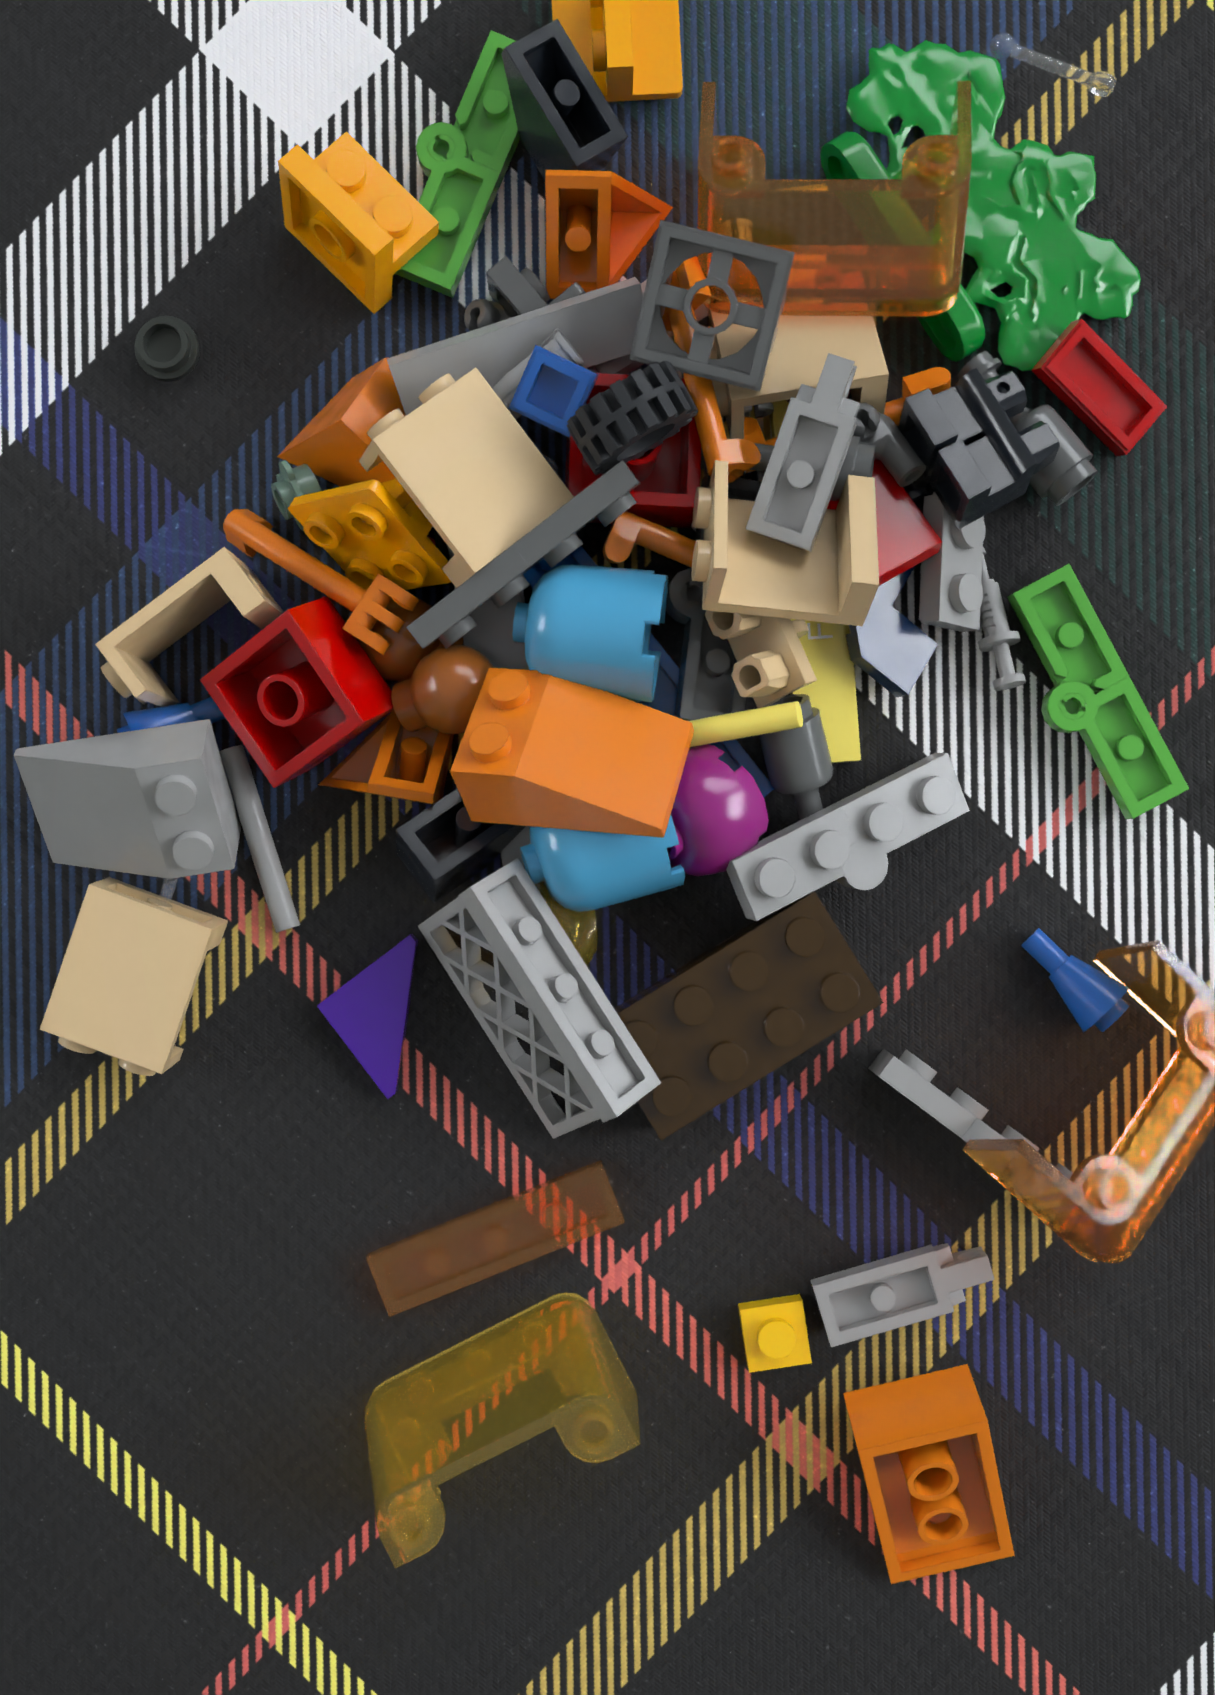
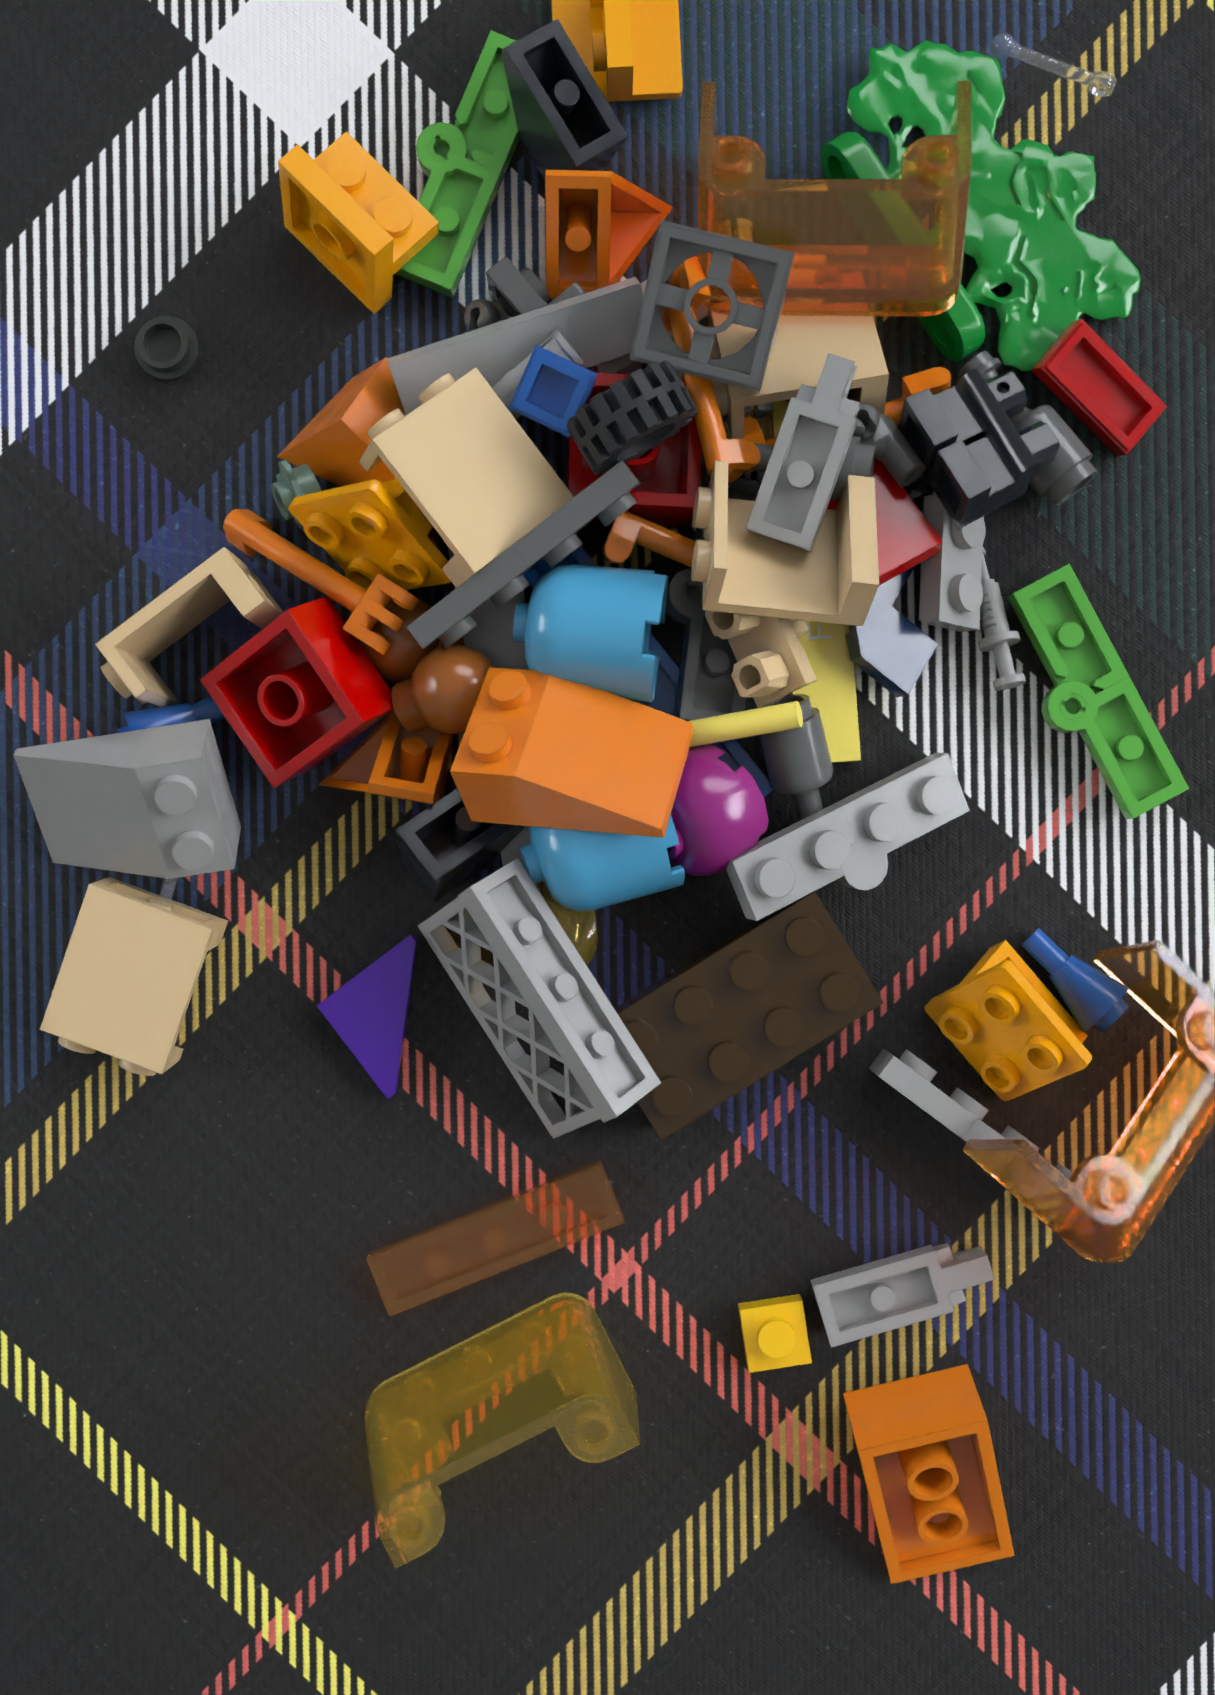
light grey bar [219,745,300,933] -> none
none -> light orange bracket [924,940,1092,1101]

